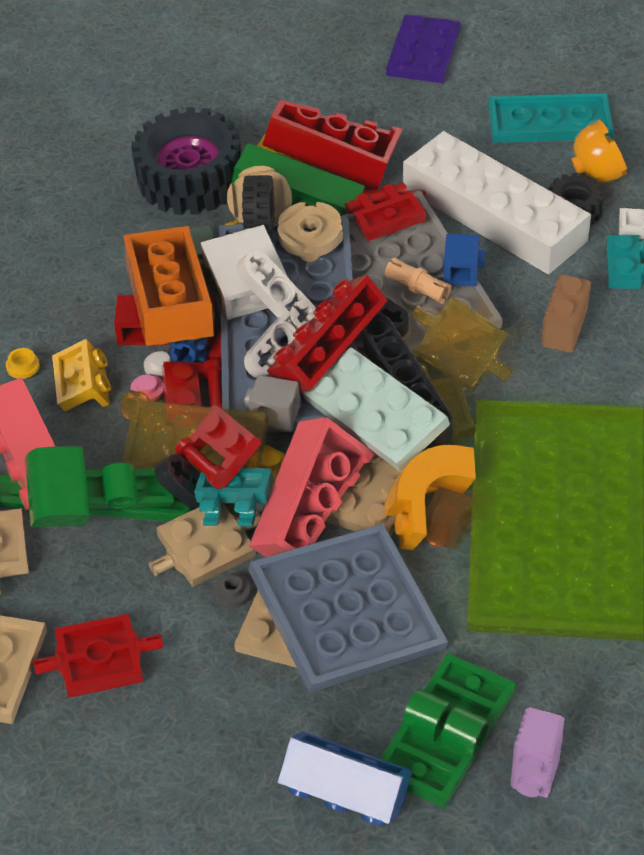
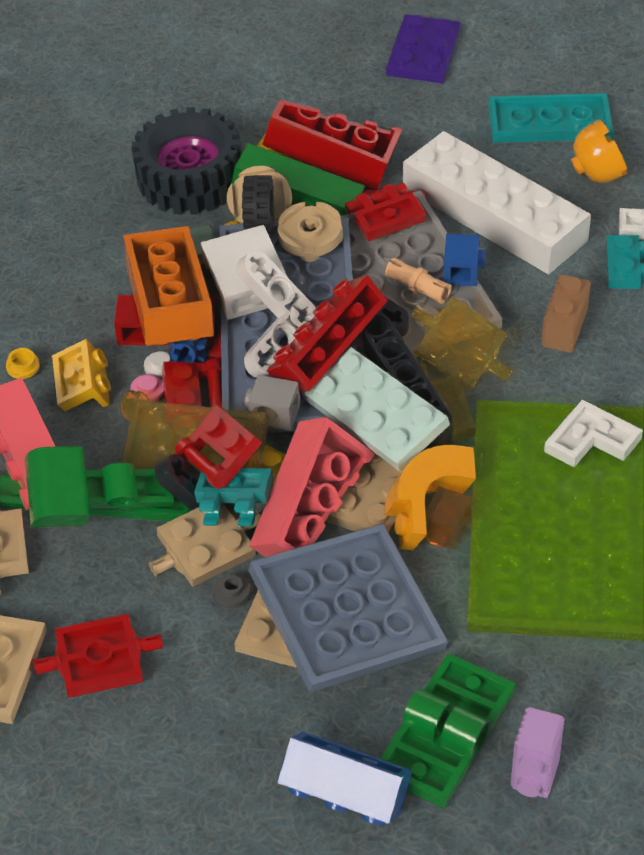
black tyre [549,173,604,226] -> none
none -> white plate [544,400,643,467]

